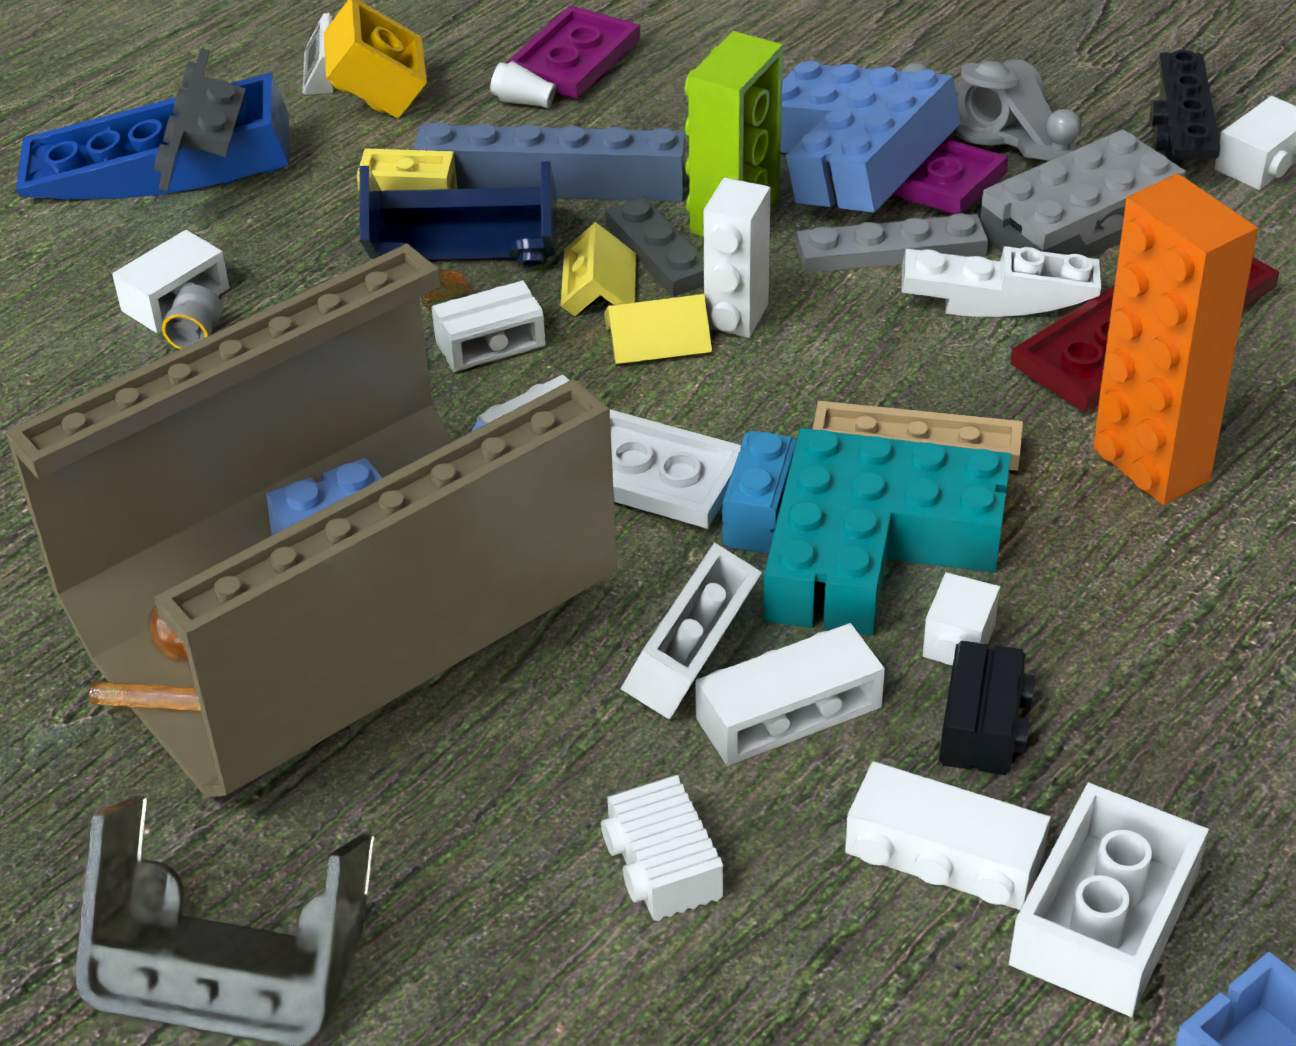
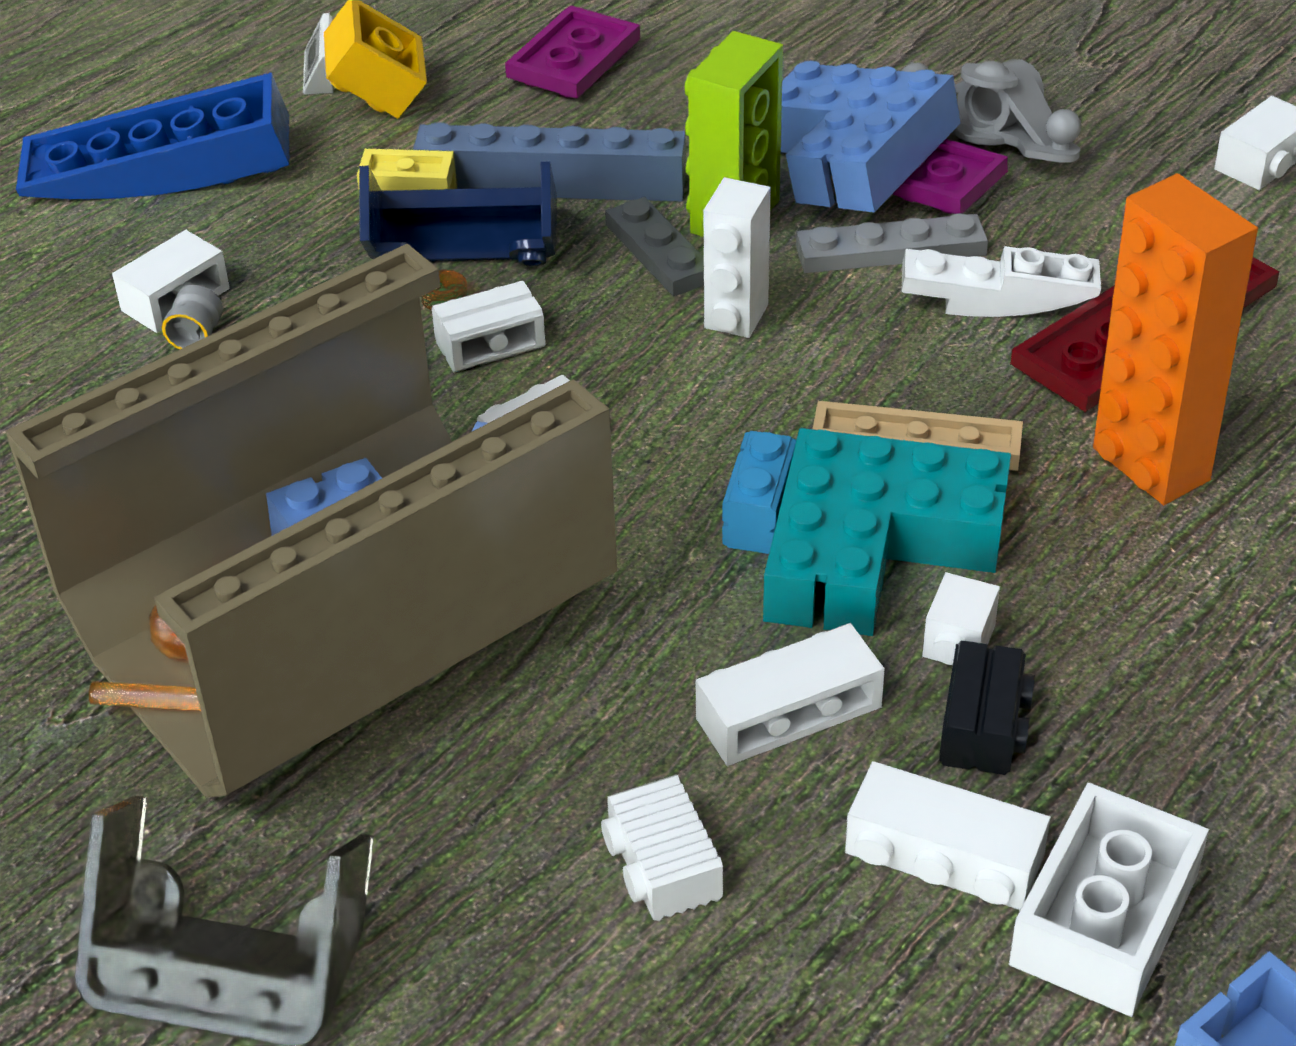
dark grey bracket [154,48,246,192] -> none
white cone [490,61,556,109] -> none
light yellow panel [561,222,636,317] -> none
light yellow panel [604,294,712,365] -> none
white plate [610,409,741,529] -> none
white brick [621,542,762,720] -> none
light grey piece [980,129,1186,258] -> none
black bracket [1150,50,1220,167] -> none

